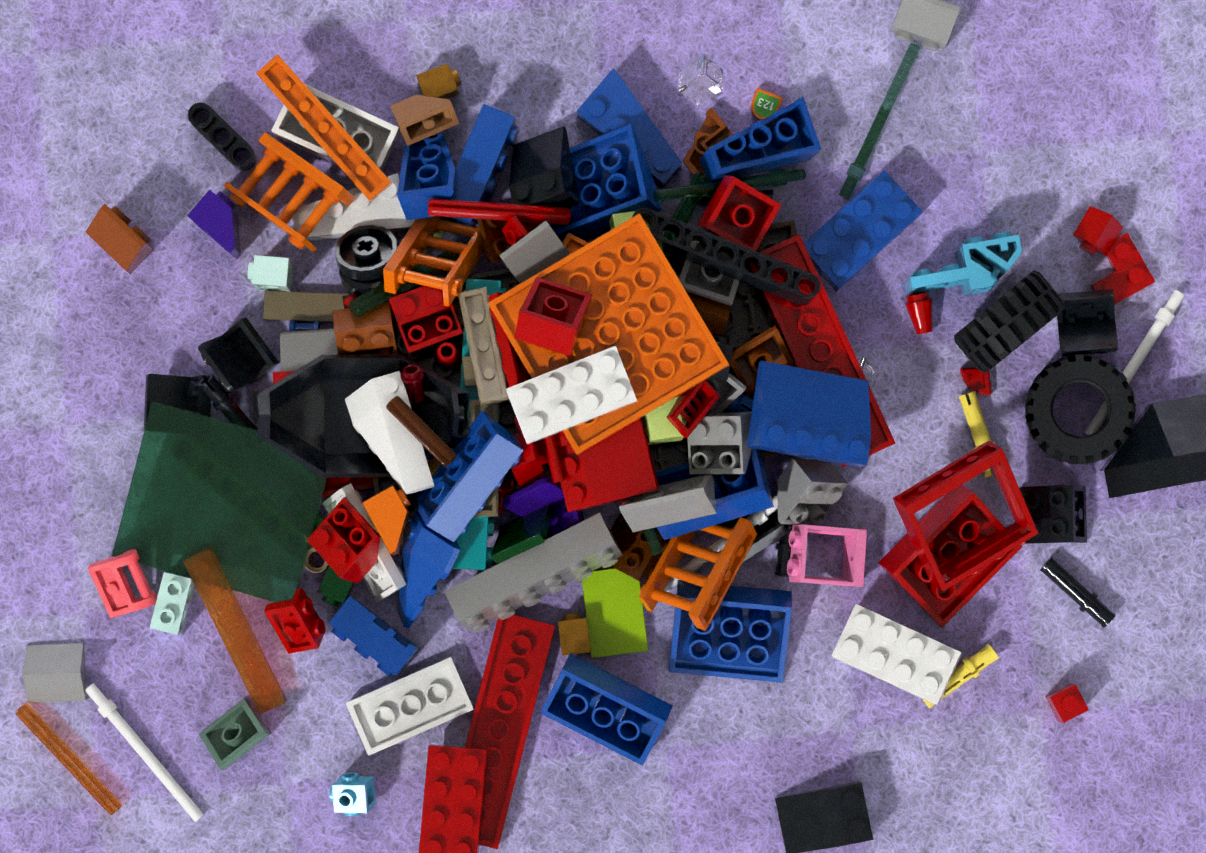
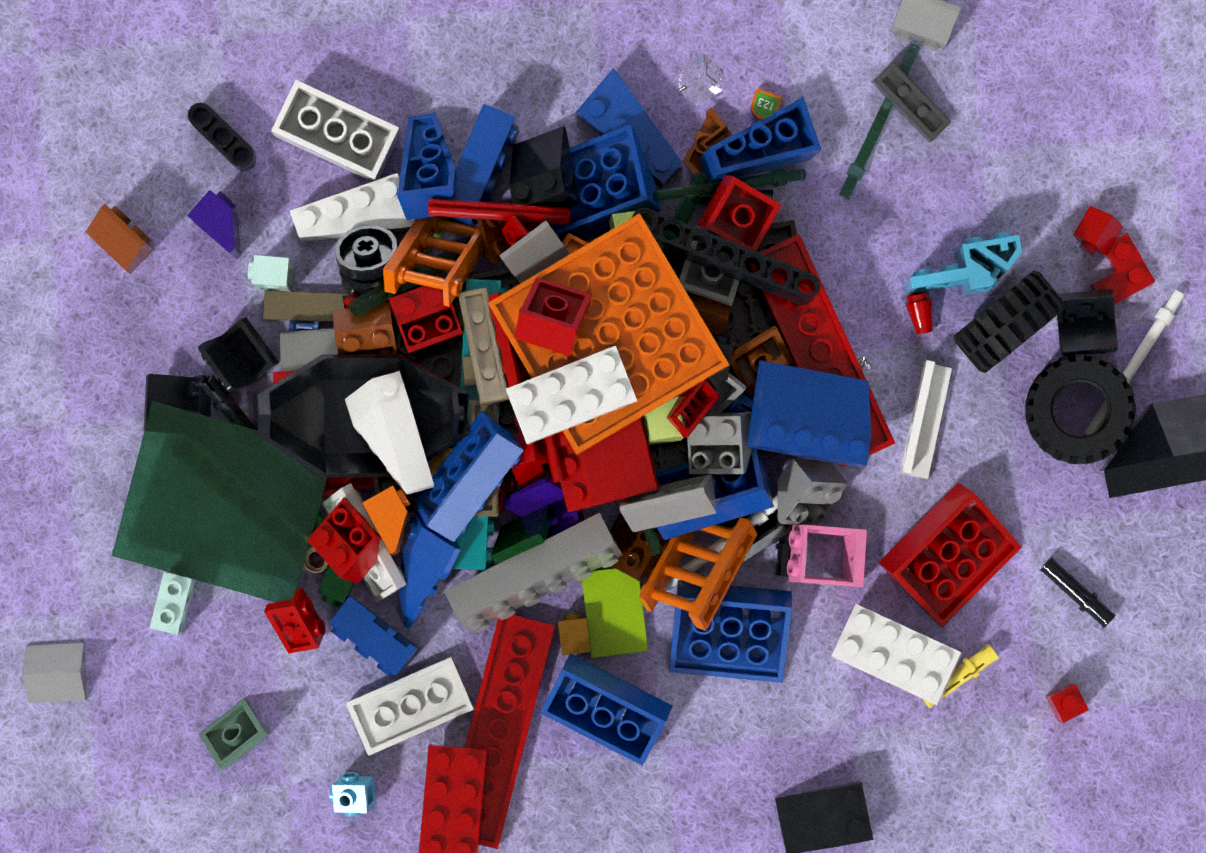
clear orange axle [16,703,122,815] -> none
white bar [85,683,204,822] -> none
coral plate [88,549,157,618] -> none
clear orange plate [183,547,287,715] -> none
orange fence [224,132,355,253] -> none
orange plate [256,54,392,202] -> none
reddish brown axle [386,396,456,467] -> none
medium nougat slope [390,95,460,146] -> none
dark red pin [401,365,425,403] -> none
pearl gold brick [416,64,462,99] -> none
red cone [434,340,462,369] -> none
blue brick [804,170,923,292] -> none
red window [893,440,1038,592] -> none
light yellow pin [958,391,995,478] -> none
red tile [960,367,991,395] -> none
black bracket [1019,485,1087,544] -> none
none -> dark grey tile [871,61,951,143]
none -> white fence [899,360,952,480]

